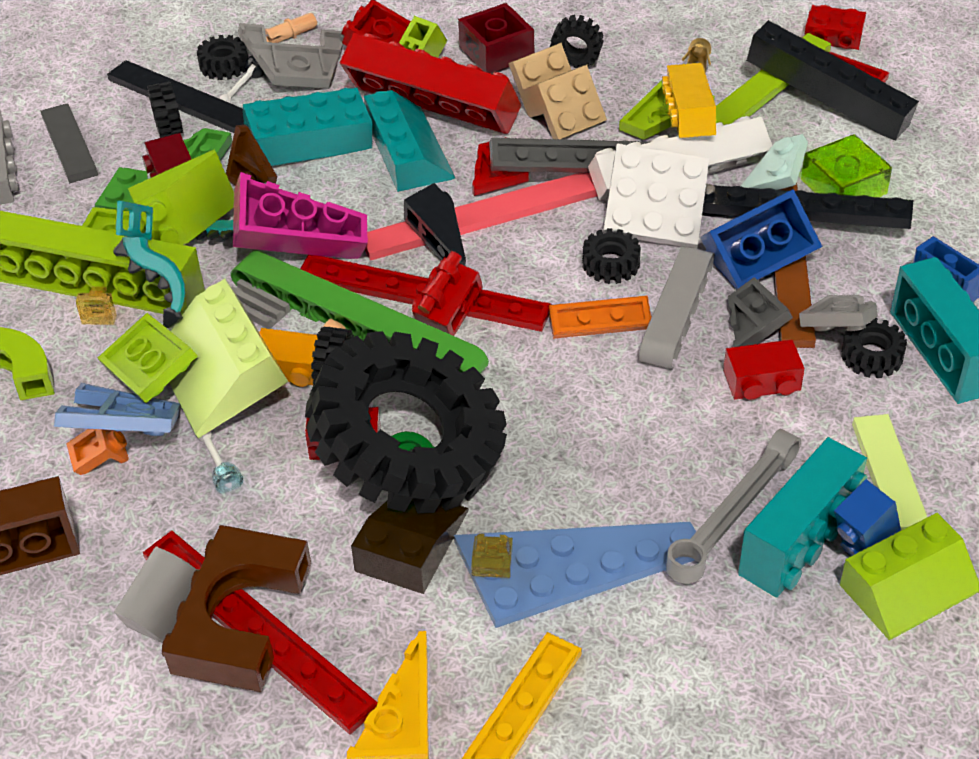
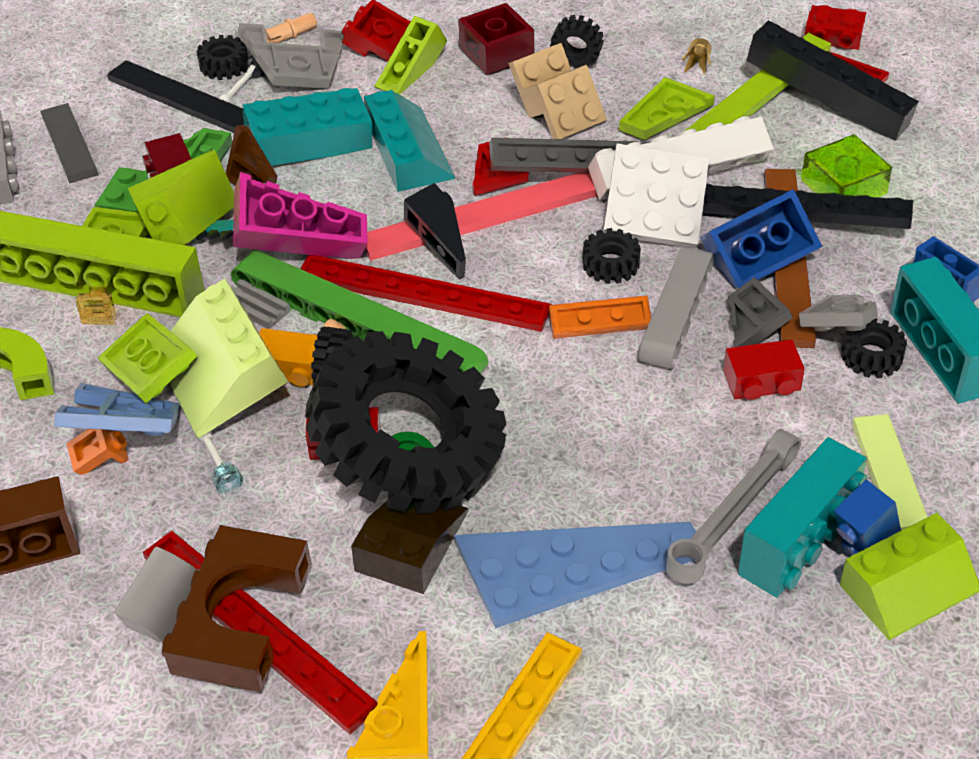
teal piece [113,201,185,329] -> none
black tyre [147,81,183,138] -> none
red brick [339,33,521,134] -> none
red brick [412,251,483,336] -> none
clear yellow tile [471,534,513,578] -> none
yellow brick [662,63,716,138] -> none
light aqua wing [741,134,808,190] -> none

